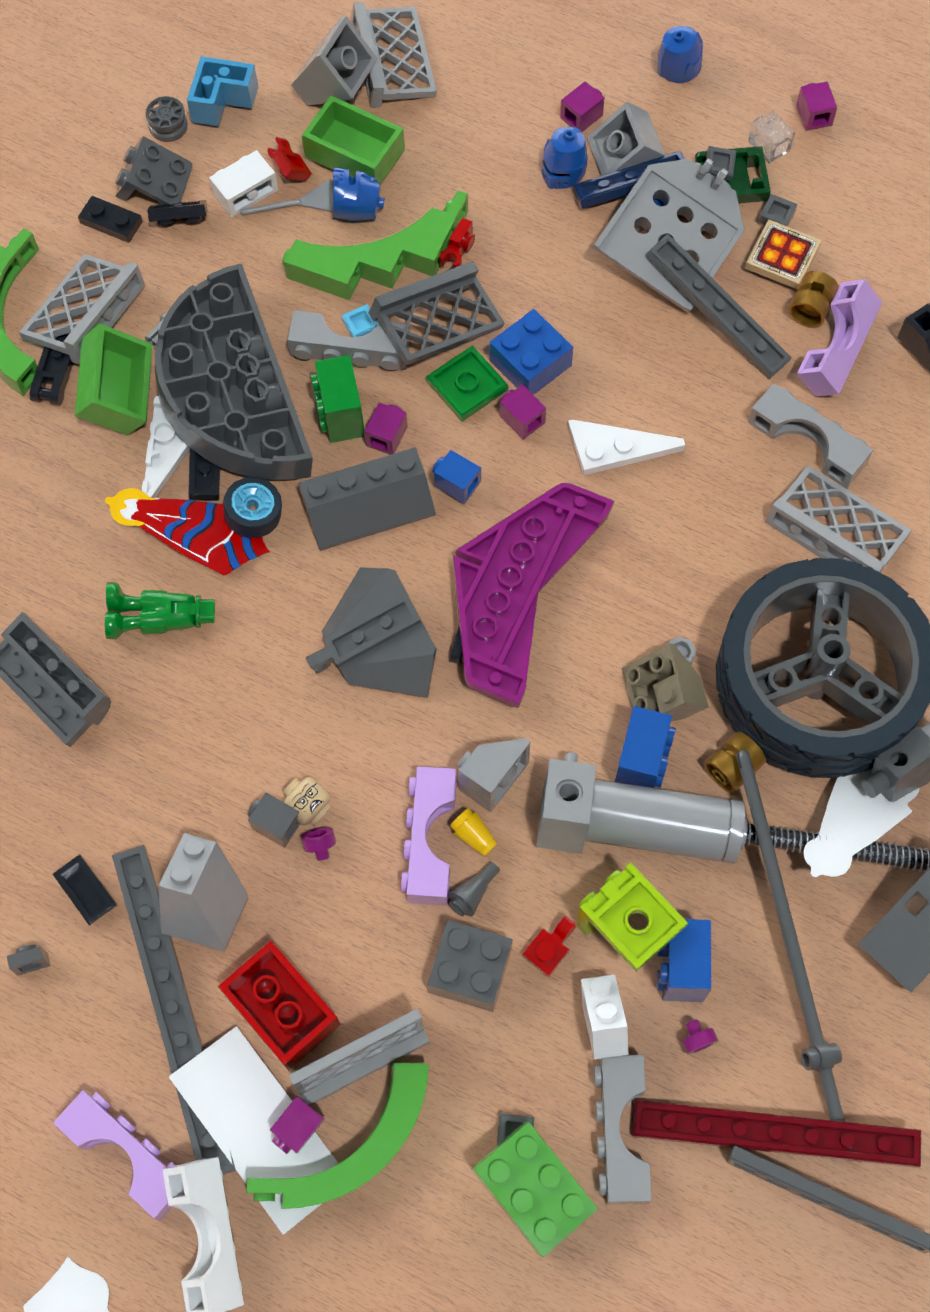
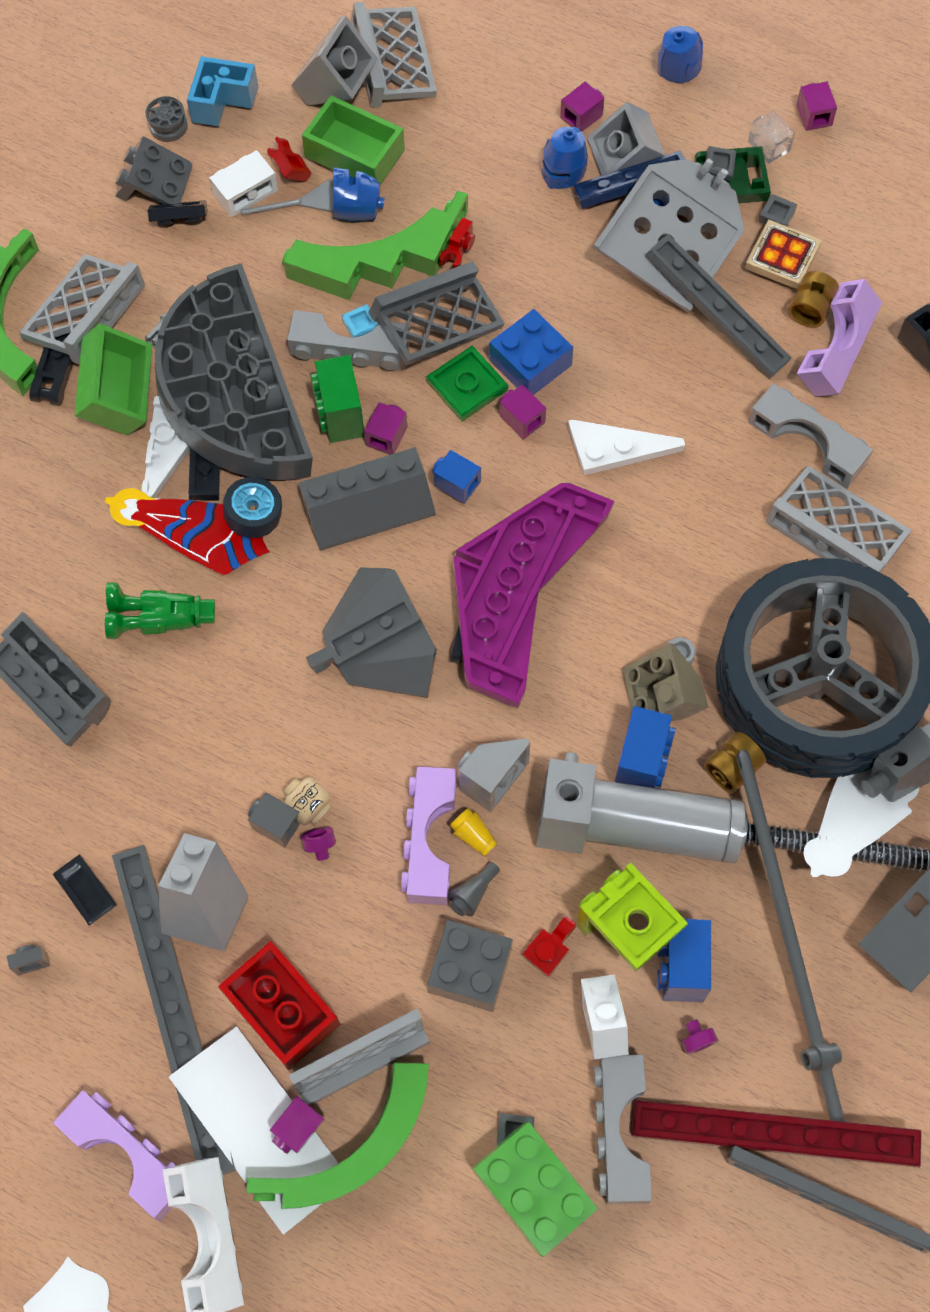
black plate [78,196,143,243] -> none

